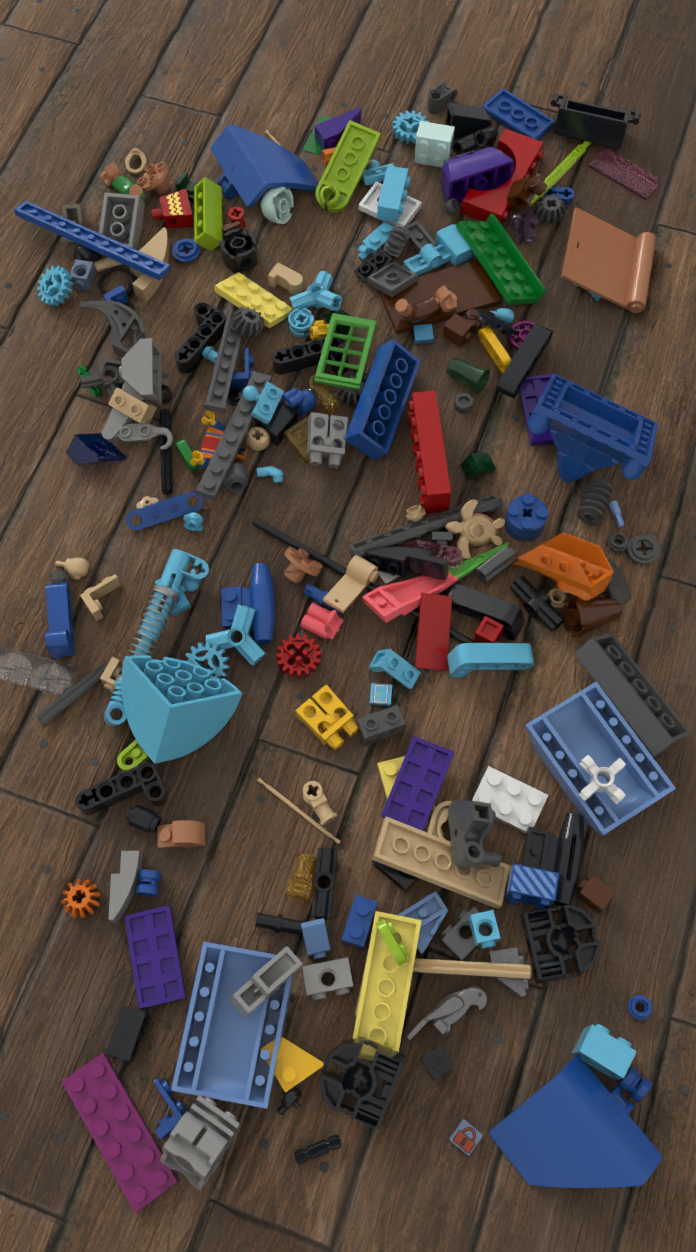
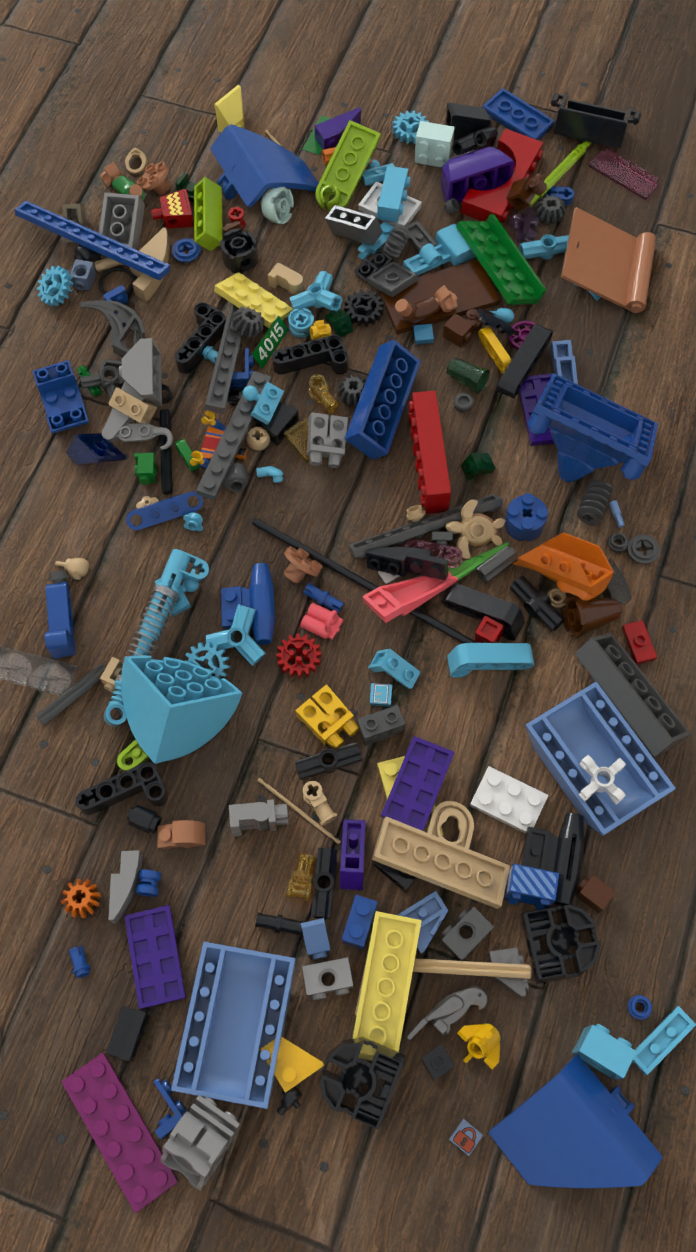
tan bracket [80,574,121,622] -> none
light grey slope [230,946,303,1019] -> none
blue piece [282,388,317,417] -> none
black axle [294,1134,341,1165] -> none
bright green piece [314,313,377,390] -> none
tan door [323,555,379,613] -> none
lime plate [376,919,409,966] -> none
red piece [415,592,452,671] -> none
dark grey piece [427,81,458,114] -> none
dark grey piece [448,800,501,870] -> none
medium azure brick [469,910,500,949] -> none
blue wheel [618,1066,652,1102] -> none
none -> blue slope [32,360,89,434]
none -> blue pin [68,946,91,978]
none -> green brick [134,453,157,485]
none -> light yellow slope [214,85,244,133]
none -> light grey hips [229,799,289,837]
none -> green sticker [252,315,289,369]
none -> black piece [294,742,362,780]
none -> dark grey brick [325,205,383,245]
none -> dark purple slope [340,819,365,890]
none -> black gear [344,289,384,327]
none -> yellow brick [457,1023,501,1069]
none -> medium azure piece [519,234,569,259]
none -> medium blue slope [549,340,578,385]
none -> red plate [622,620,657,664]
none -> medium azure plate [632,1006,696,1075]

